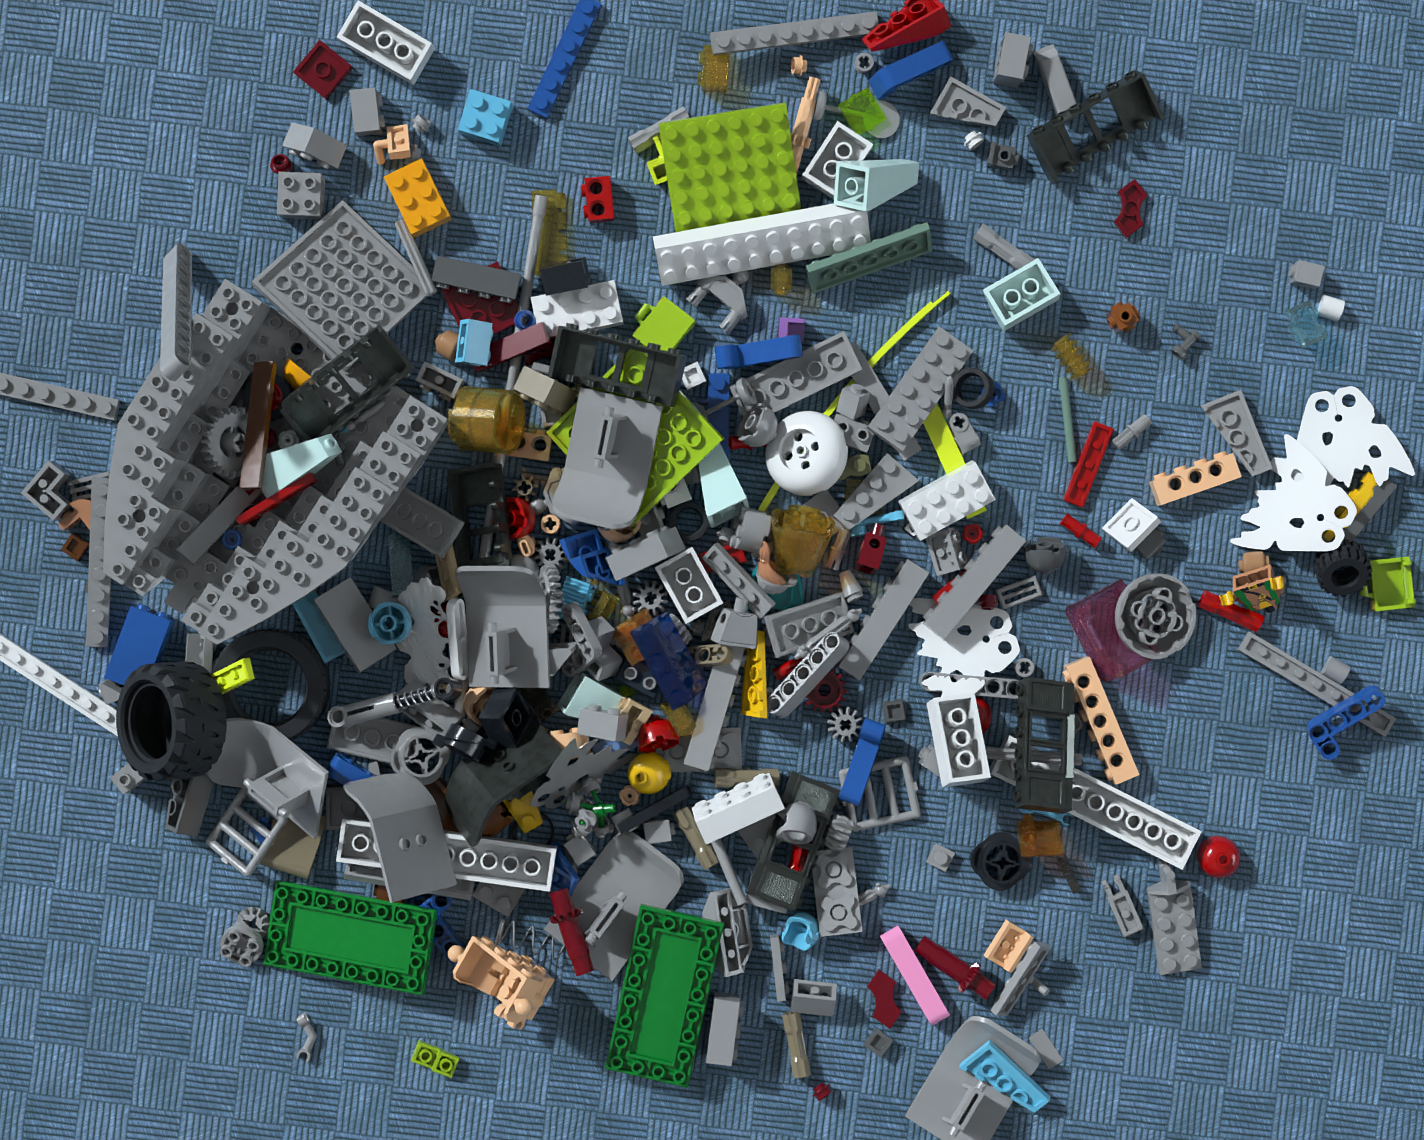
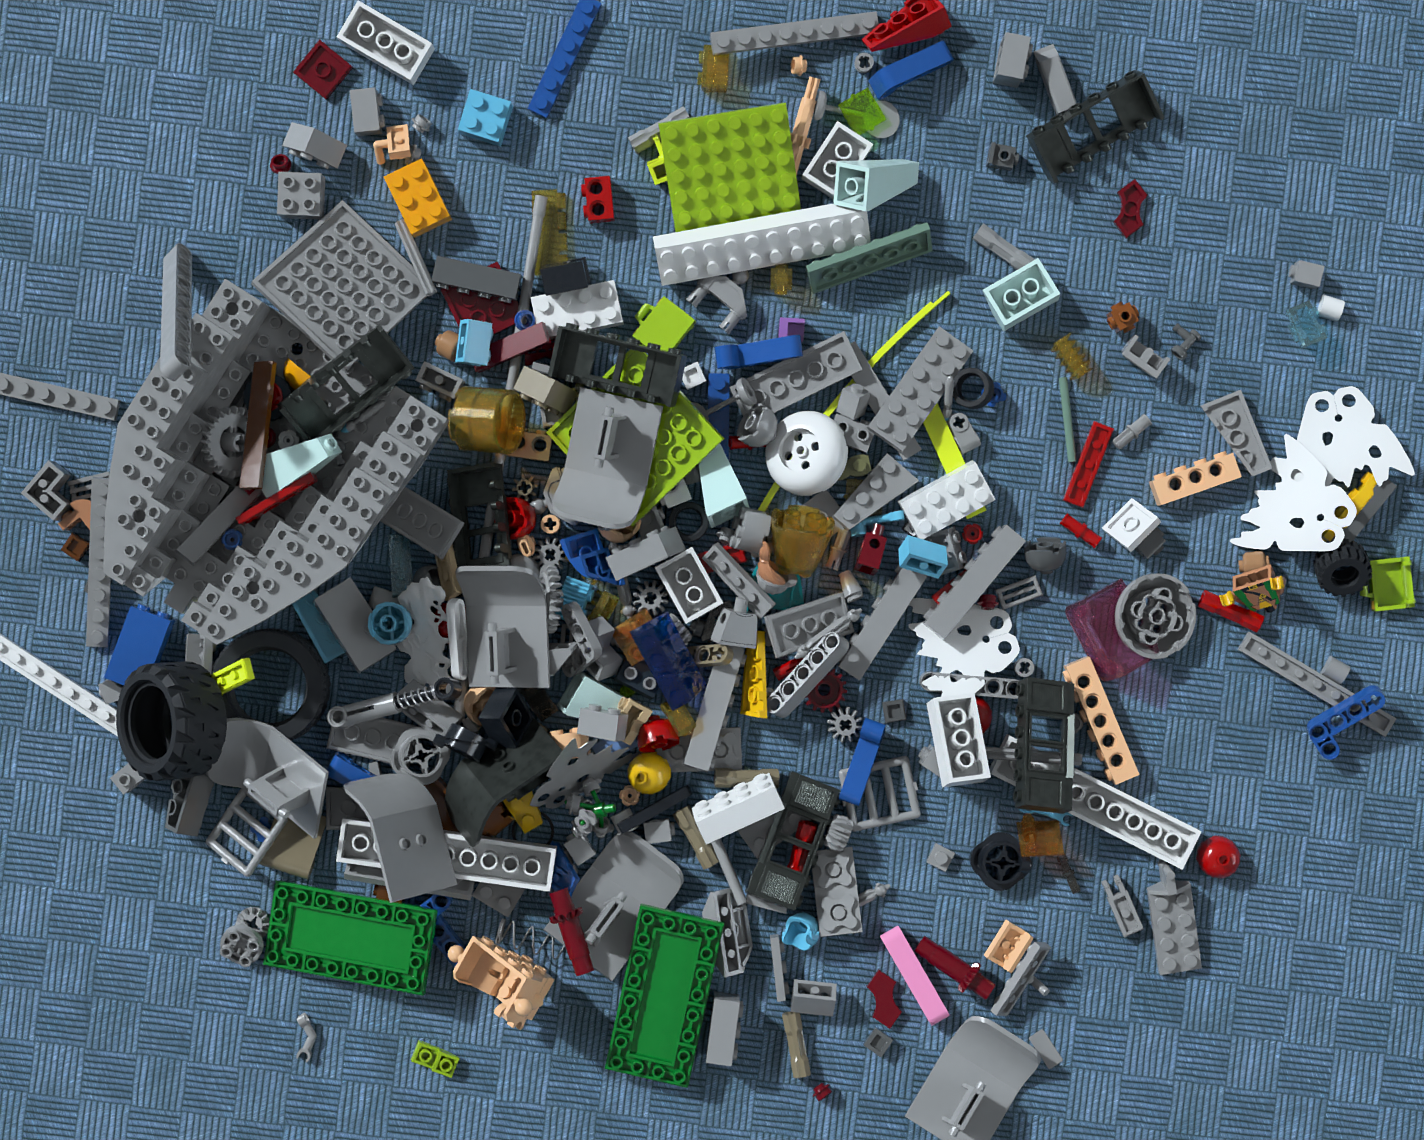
light grey piece [776,801,817,844] -> none
light grey wing [929,76,1006,127] -> none
medium azure wing [959,1040,1050,1113] -> none
white plate [964,131,984,150] -> none
none -> medium azure brick [898,535,948,579]
none -> light grey window [1121,334,1170,379]

